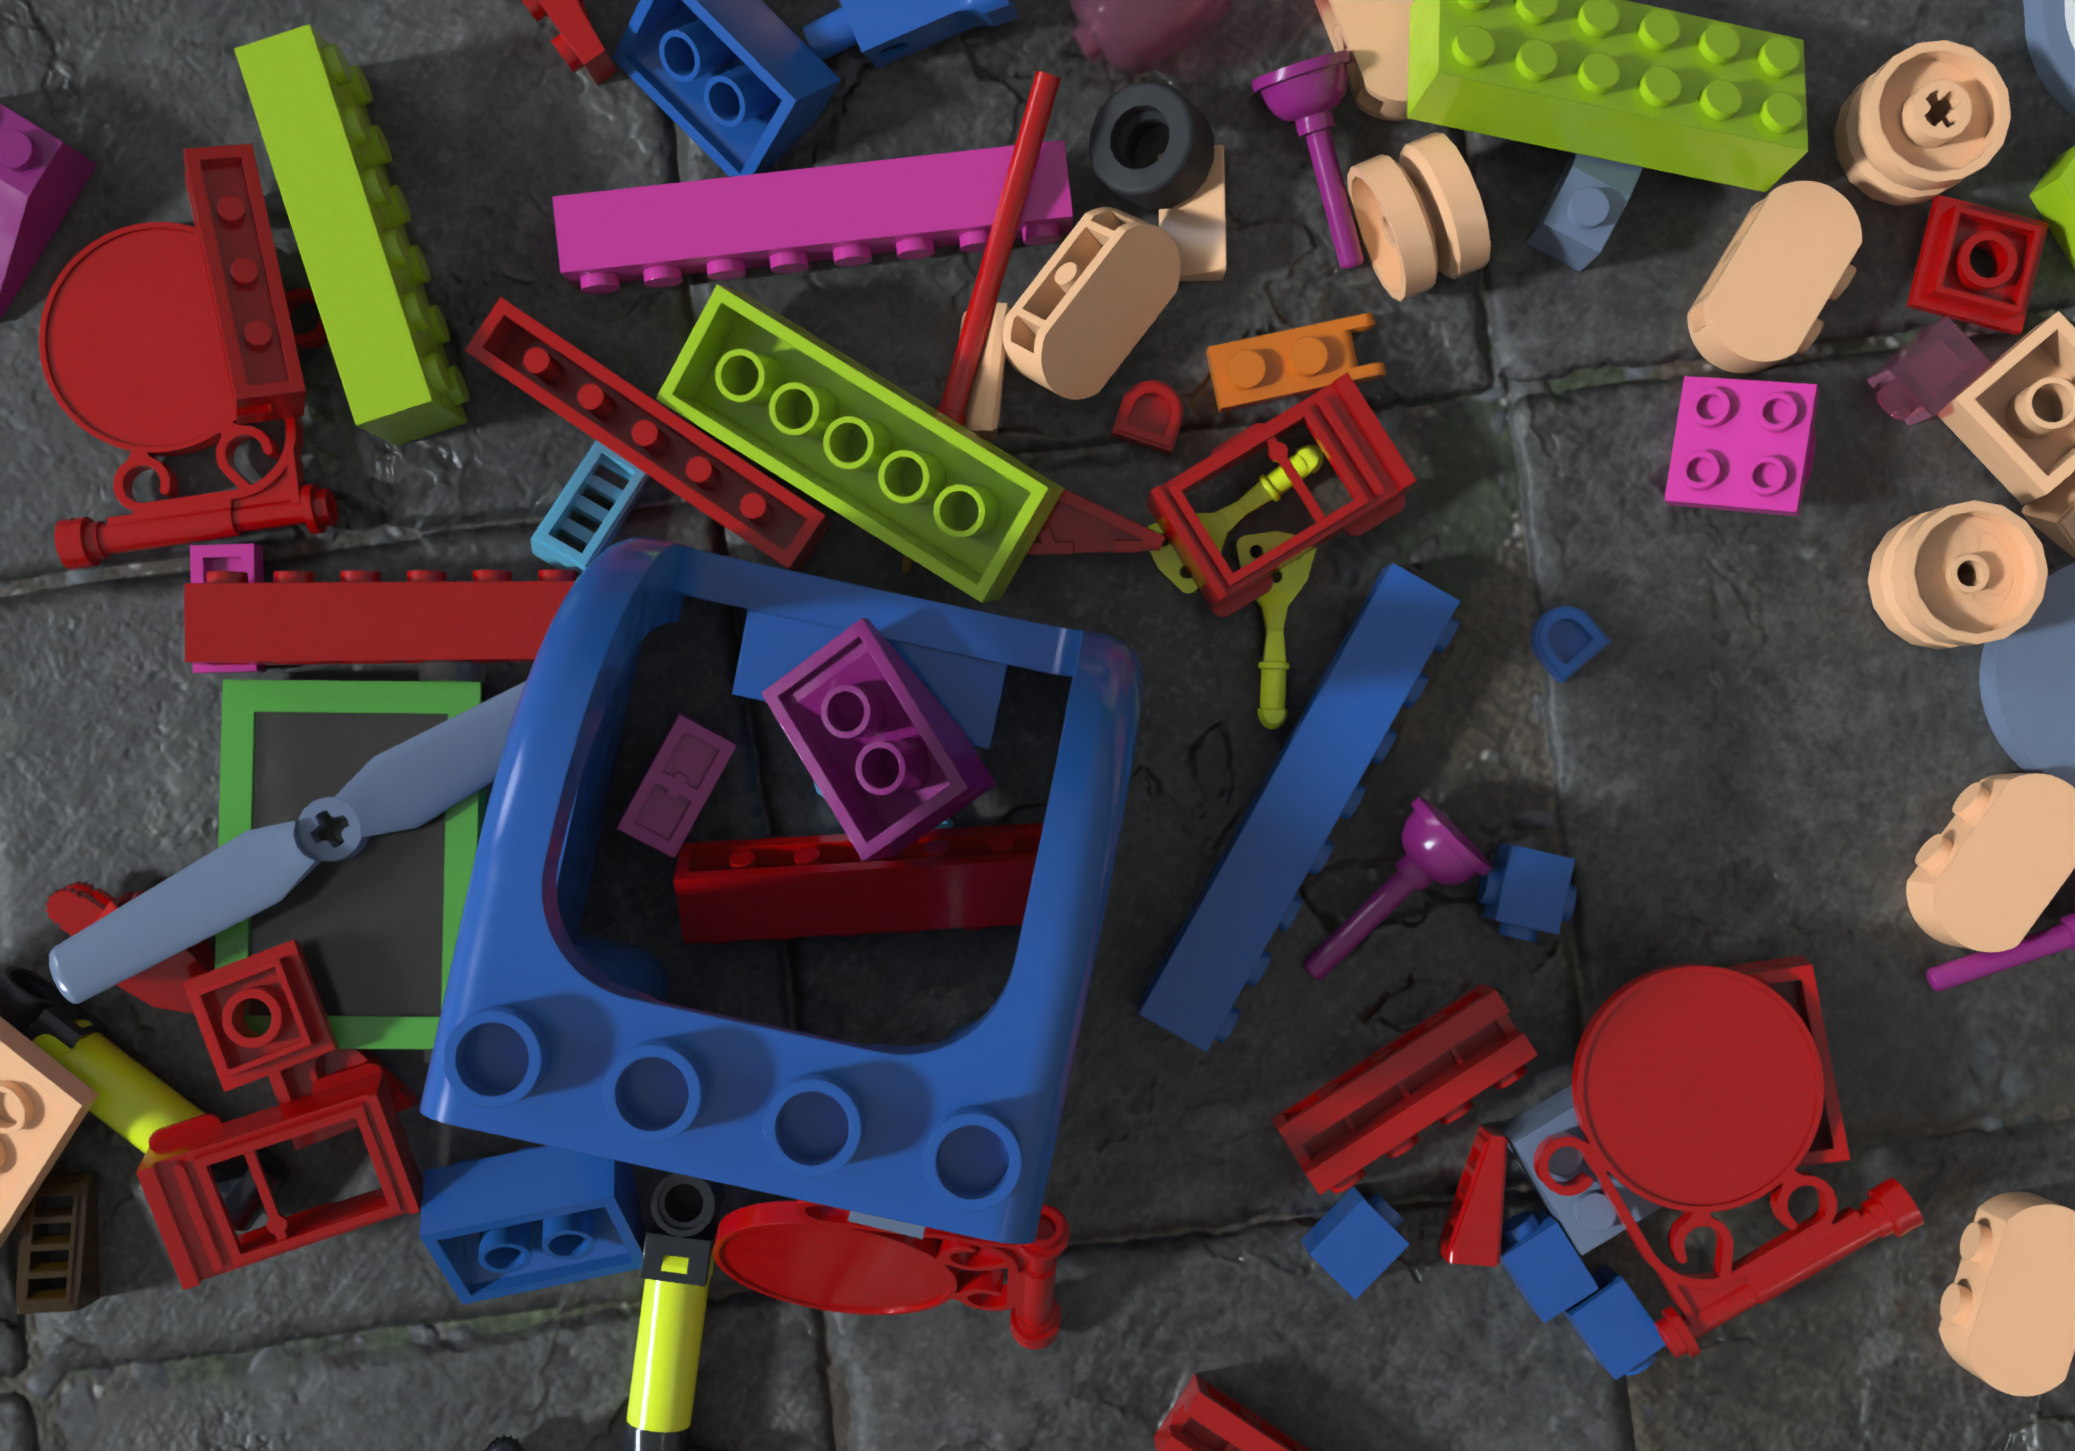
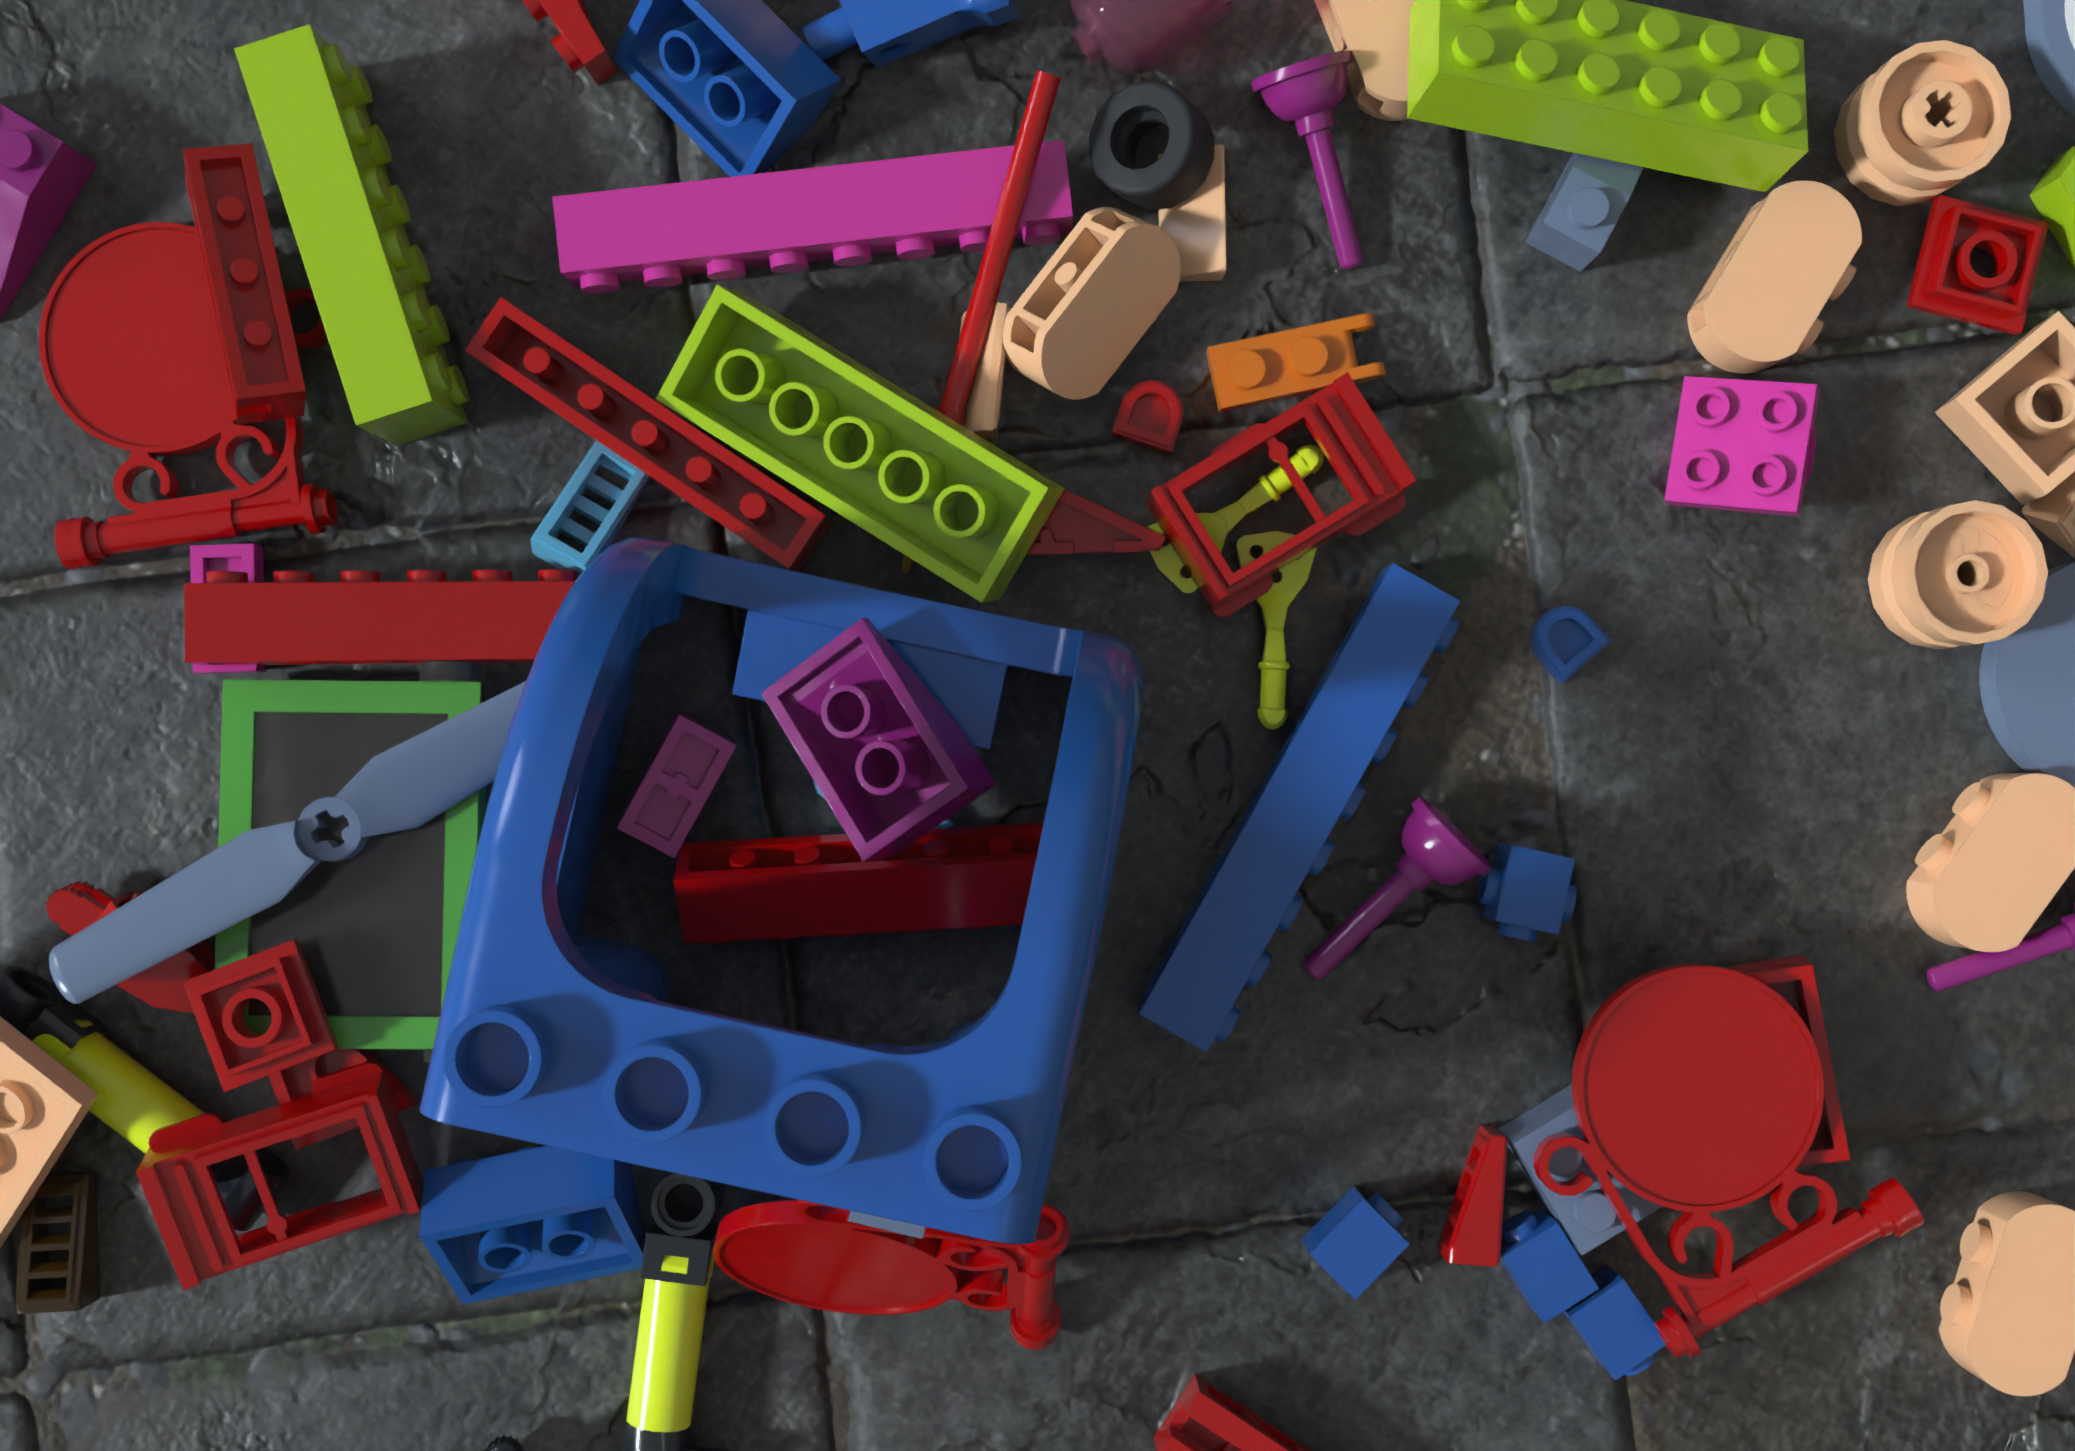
red brick [1271,983,1538,1195] -> none
light nougat wheel [1347,132,1491,302] -> none
clear pink brick [1866,316,1991,426] -> none

